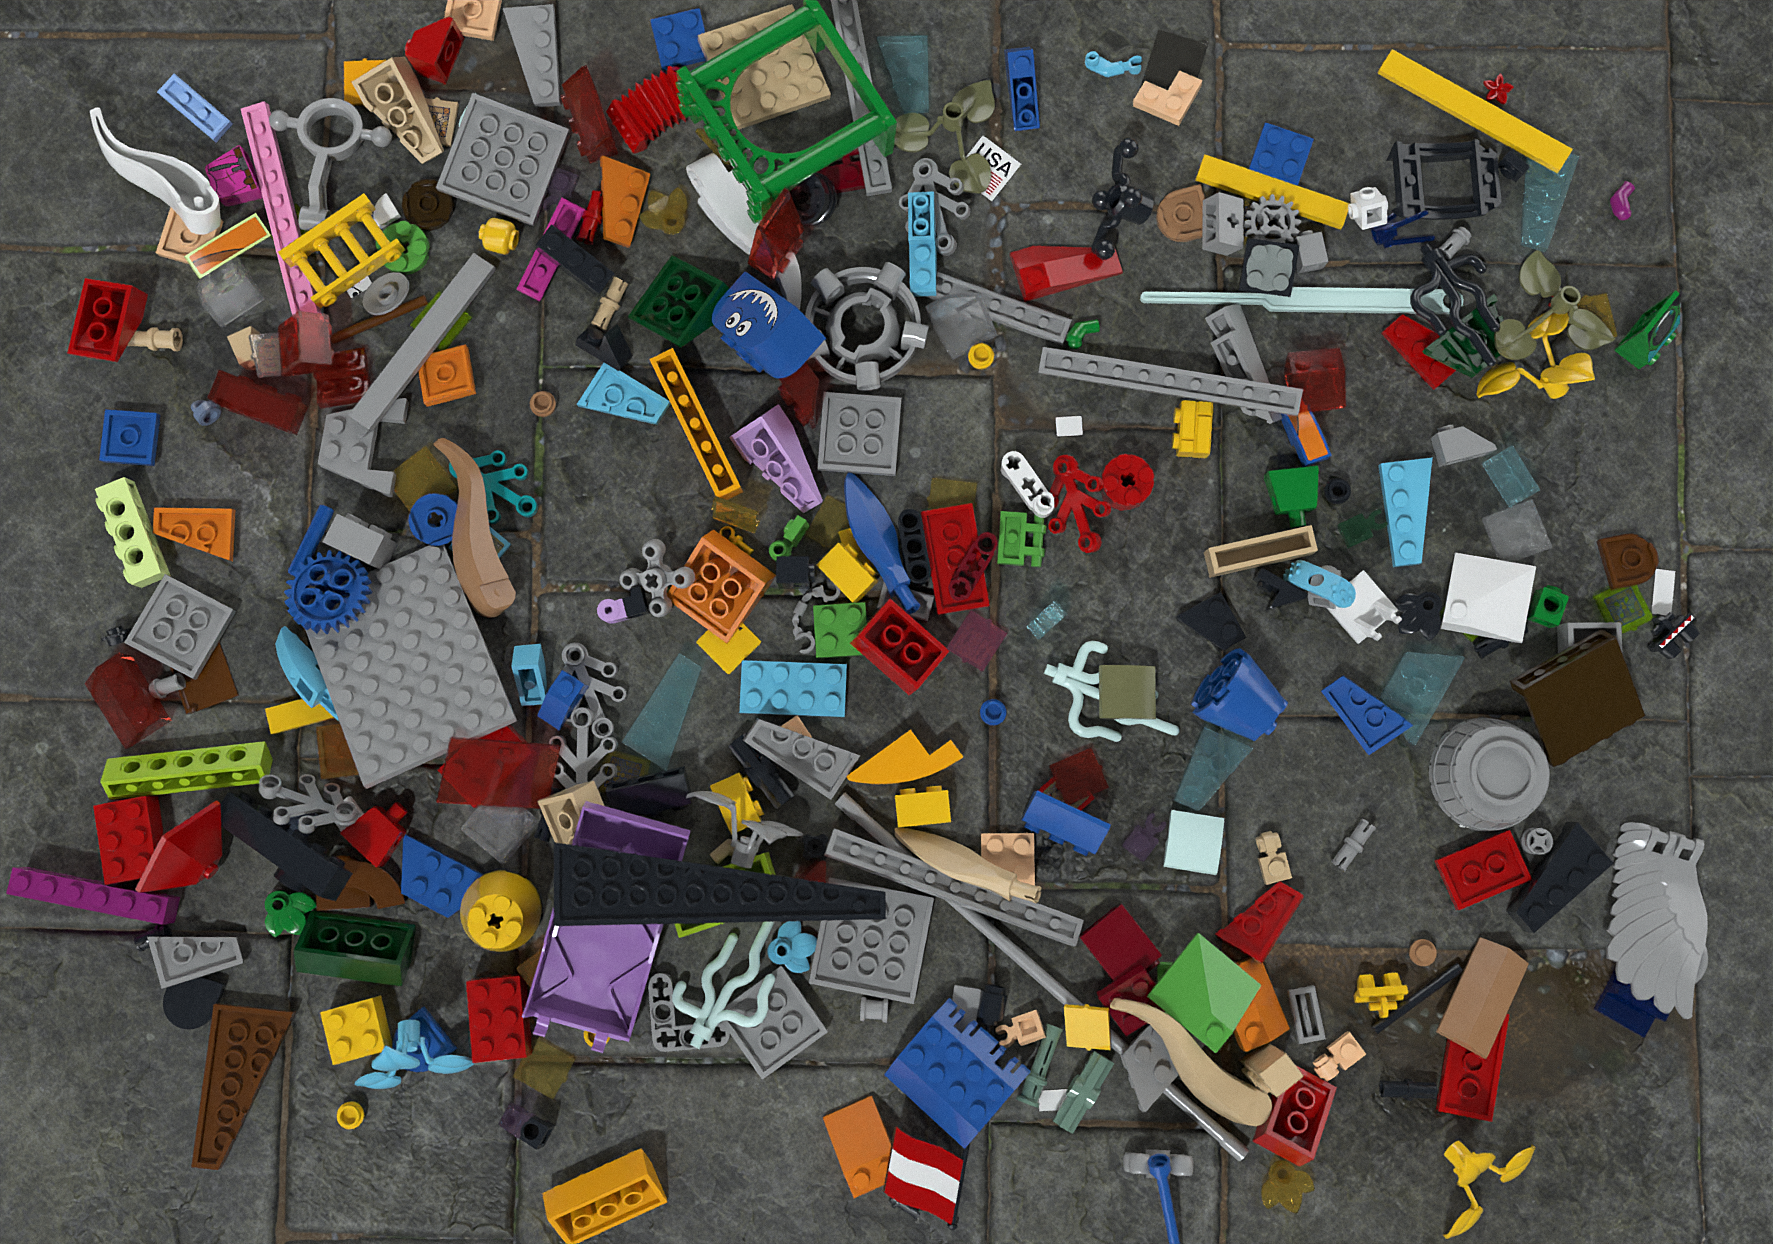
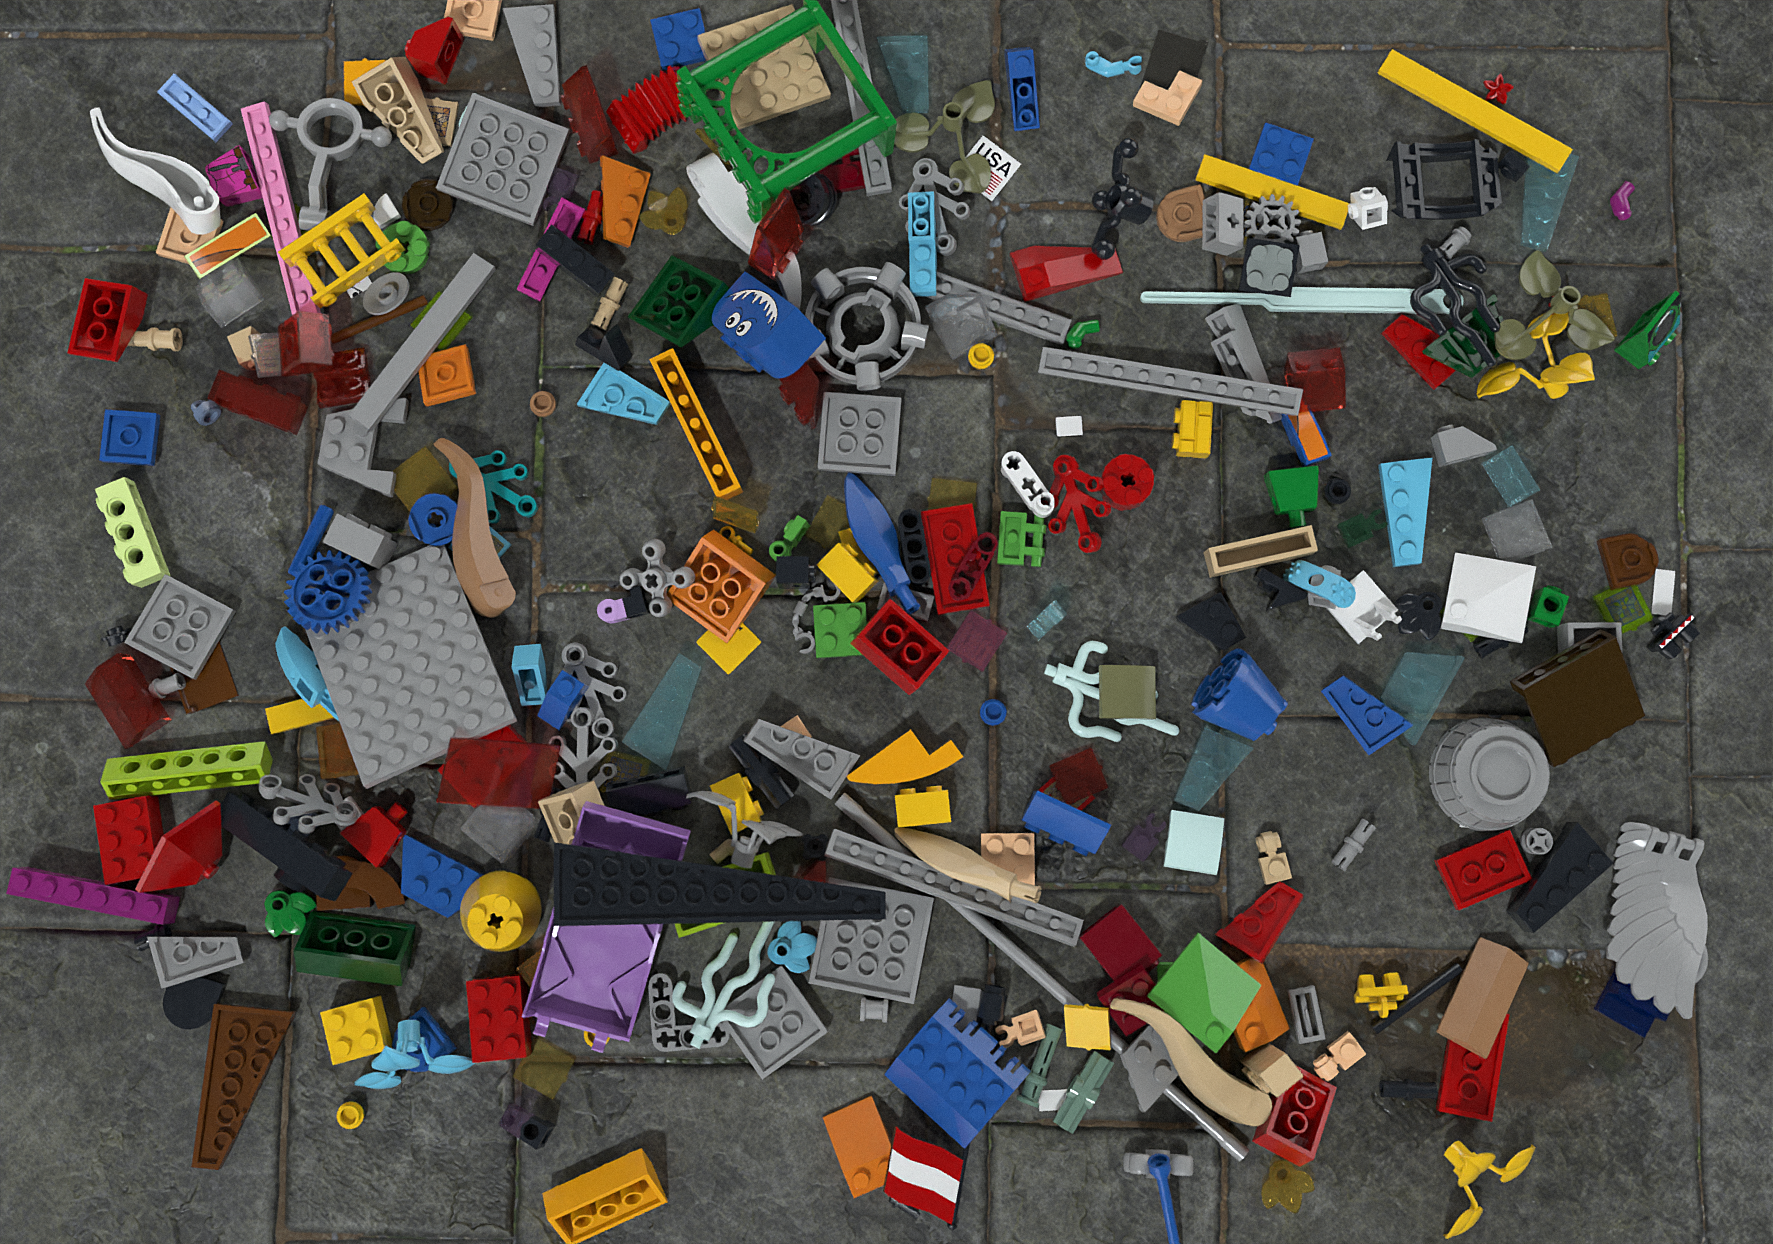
orange wing [153,508,236,562] -> none
yellow head [479,218,519,255] -> none
lavender wedge [729,404,823,513] -> none
medium azure plate [739,660,847,717] -> none
clear blue plant [1371,210,1435,249] -> none
medium nougat plate [1409,939,1437,966] -> none

